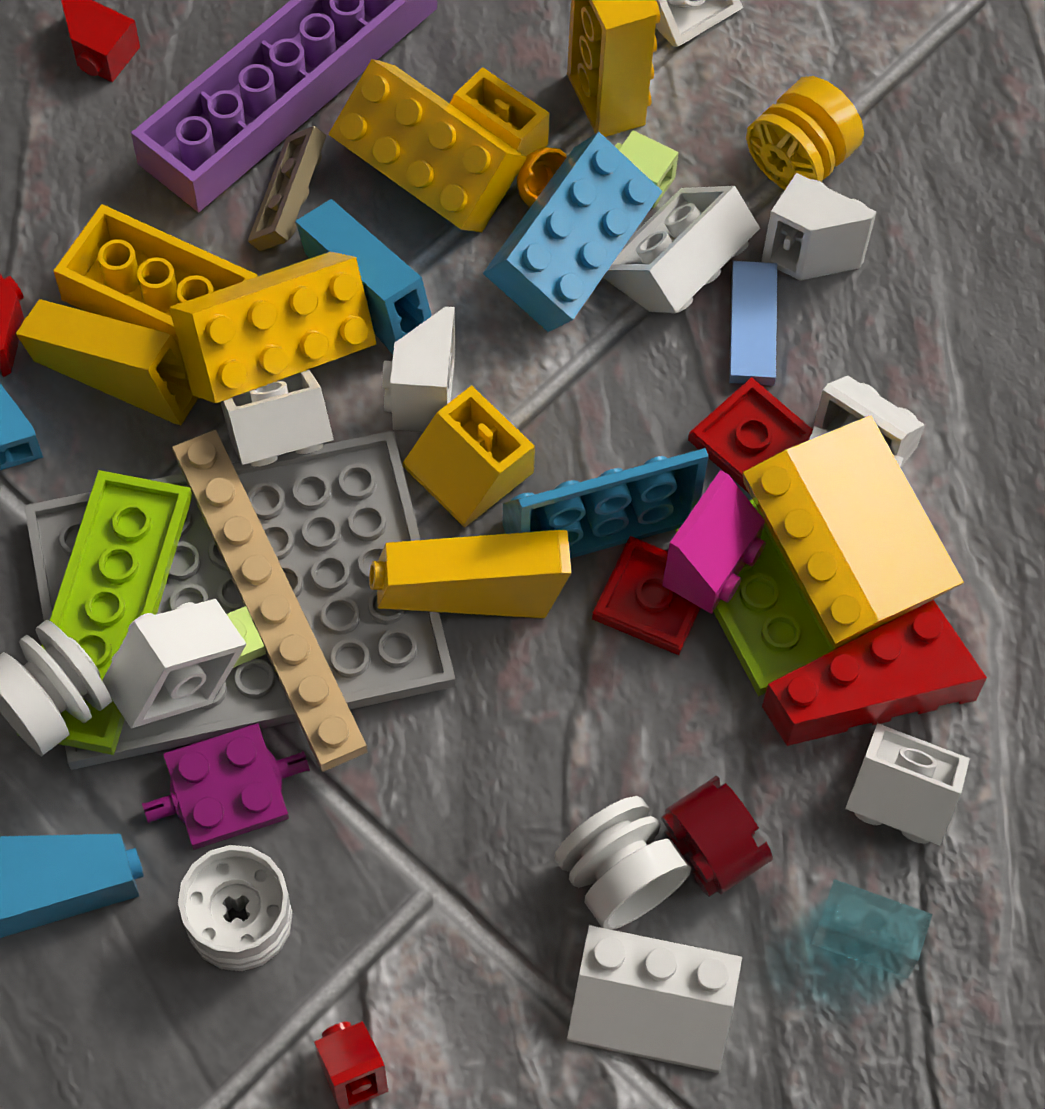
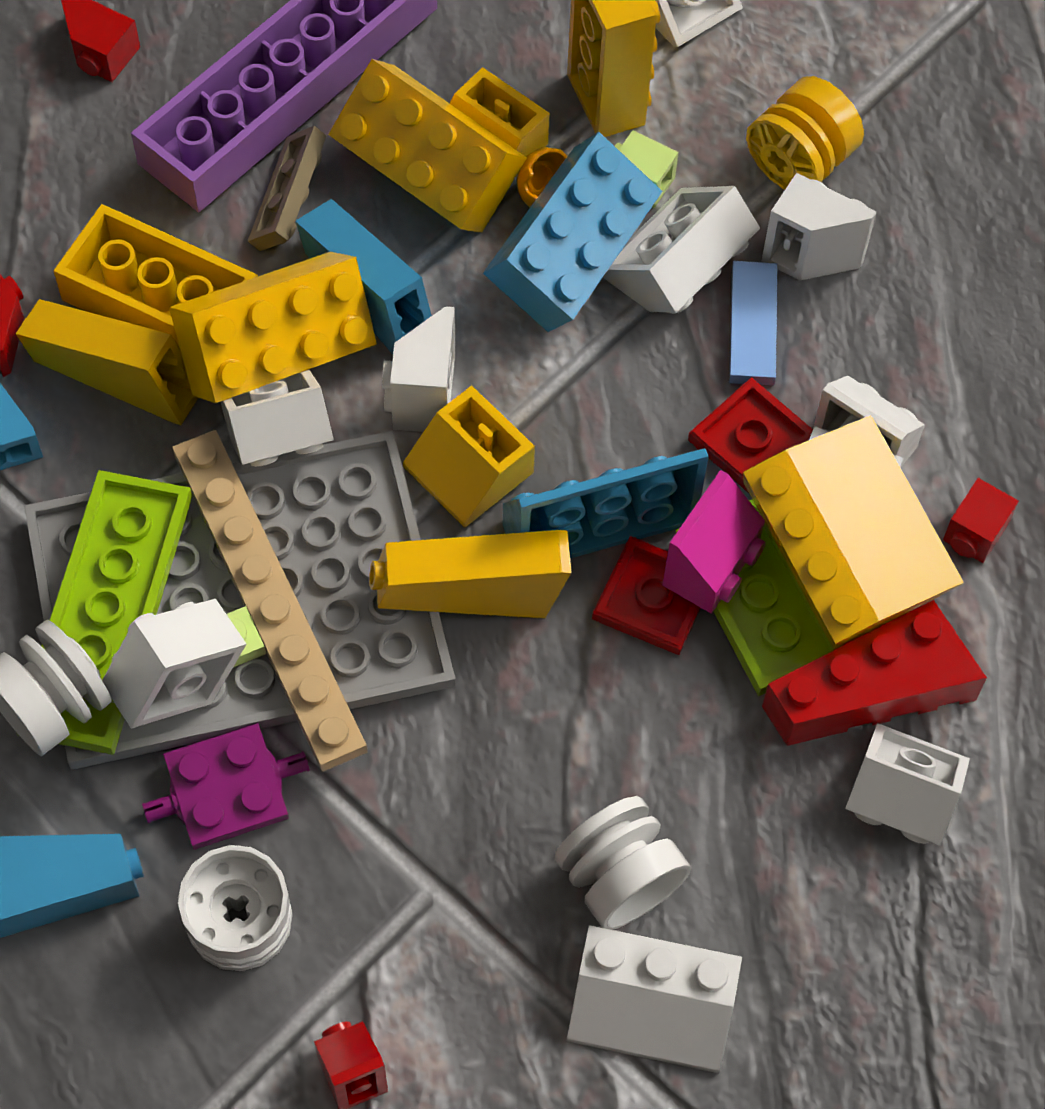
dark red brick [661,776,773,897] -> none
clear light blue brick [811,879,933,979] -> none
none -> red brick [943,478,1019,563]

